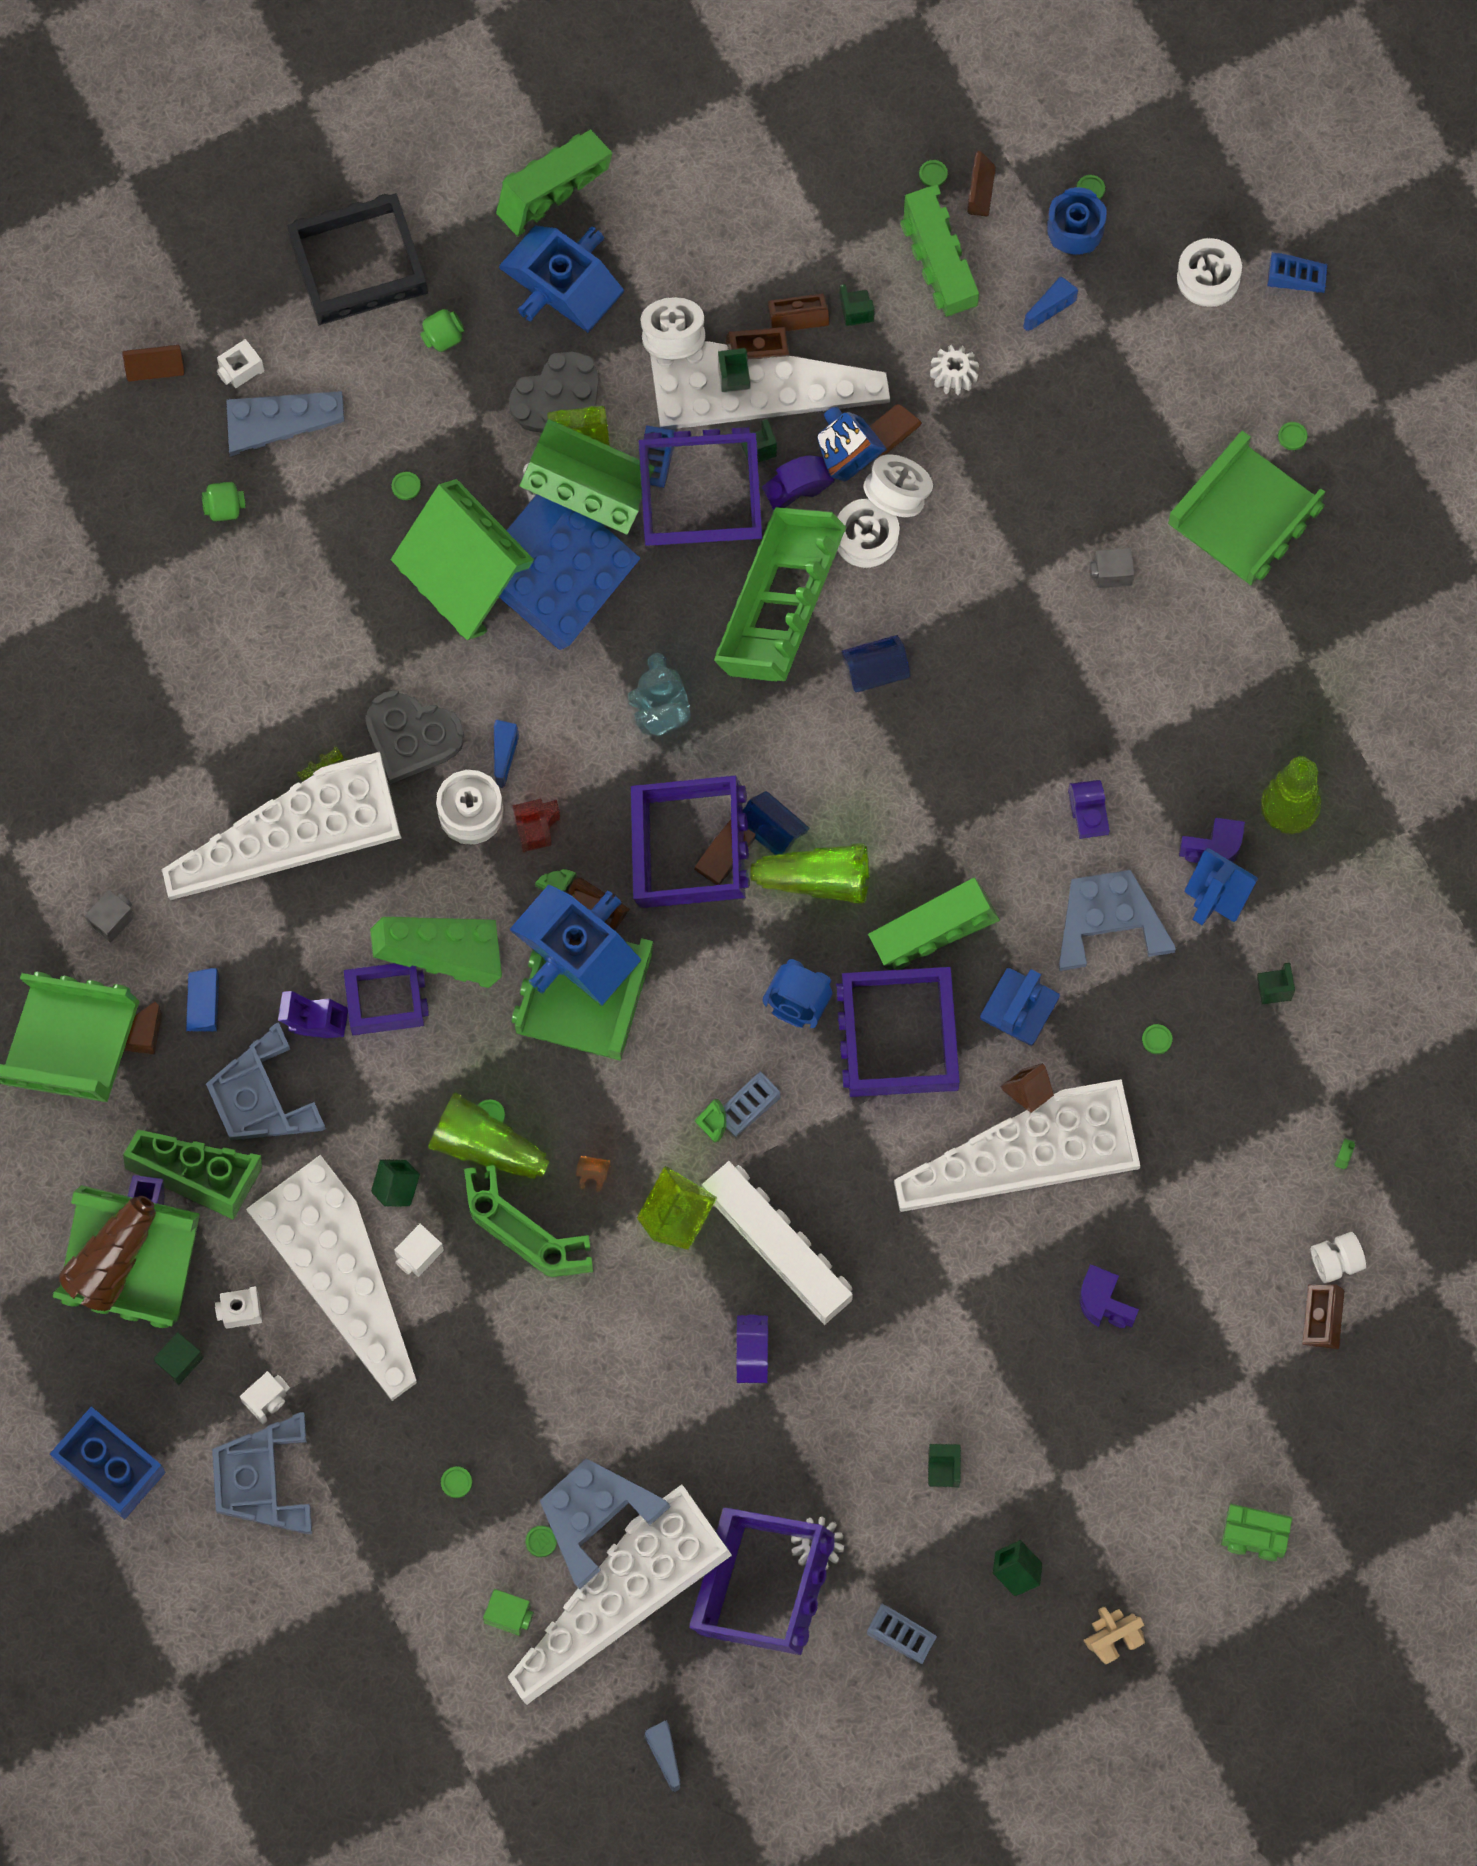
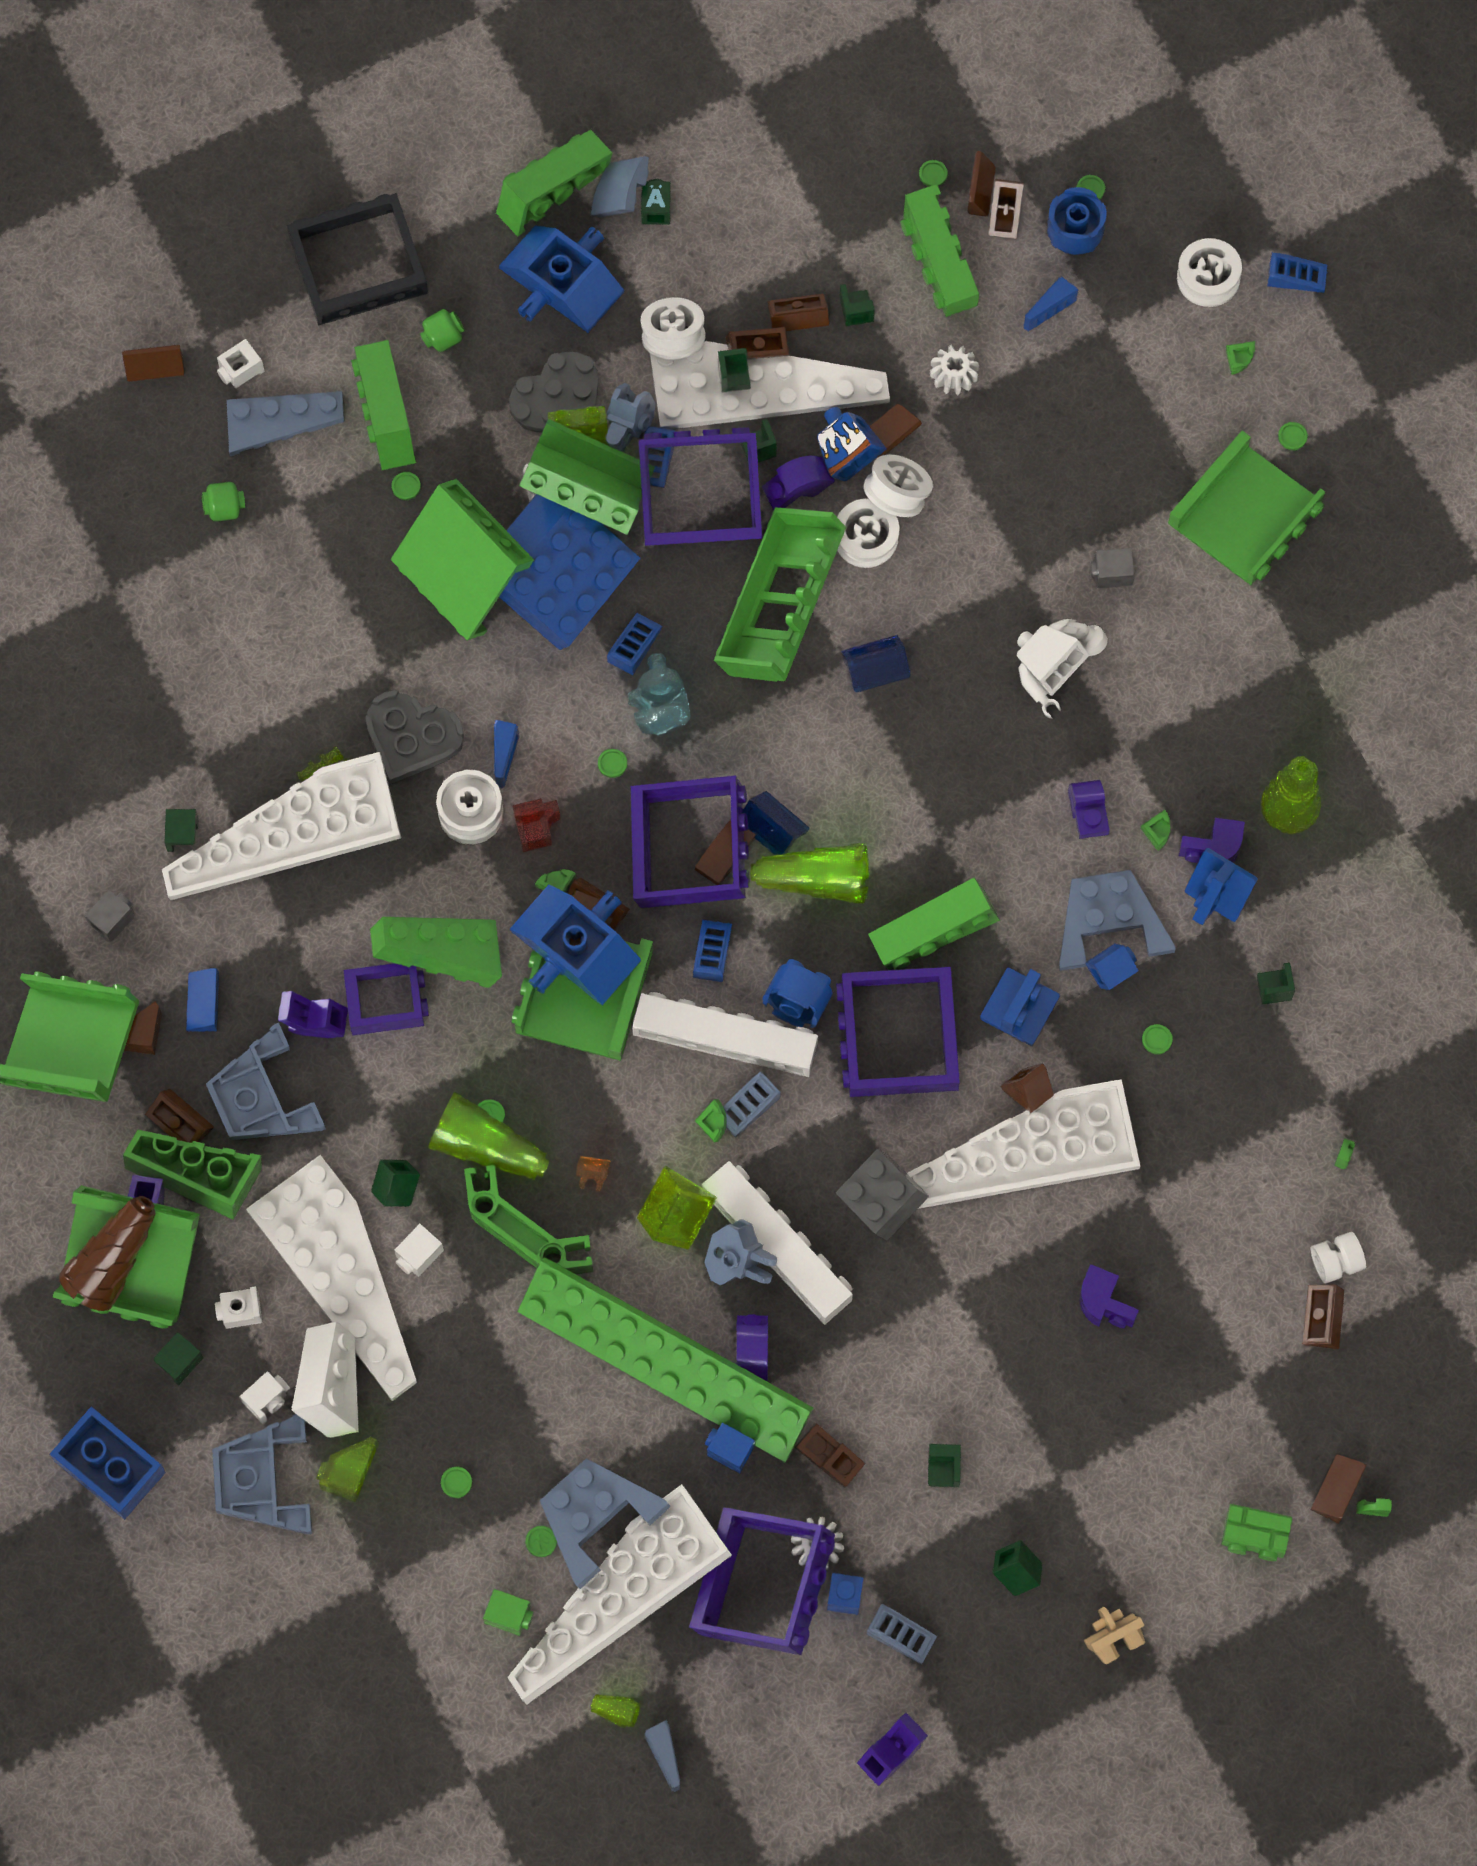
none -> reddish brown slope [145,1089,214,1143]
none -> dark green panel [164,809,199,852]
none -> white wedge [292,1322,358,1438]
none -> clear neon green slope [316,1437,379,1502]
none -> bright green wedge [351,340,416,470]
none -> bright green plate [517,1257,814,1462]
none -> sand blue slope [591,156,649,217]
none -> clear neon green cone [591,1694,640,1728]
none -> bright green piece [598,749,627,778]
none -> sand blue hinge [605,383,656,452]
none -> blue slope [607,613,662,675]
none -> white brick [632,992,818,1077]
none -> dark green brick [641,179,671,225]
none -> blue slope [693,920,732,982]
none -> sand blue hinge [705,1219,777,1285]
none -> blue brick [705,1423,755,1474]
none -> reddish brown slope [795,1423,866,1487]
none -> blue brick [827,1573,863,1615]
none -> dark grey brick [836,1148,929,1240]
none -> dark purple brick [857,1713,928,1786]
none -> slope [988,179,1024,239]
none -> white torso [1017,619,1108,719]
none -> blue brick [1085,944,1139,990]
none -> bright green tile [1140,810,1170,851]
none -> bright green tile [1226,341,1255,375]
none -> reddish brown slope [1310,1454,1367,1524]
none -> bright green tile [1356,1498,1392,1517]

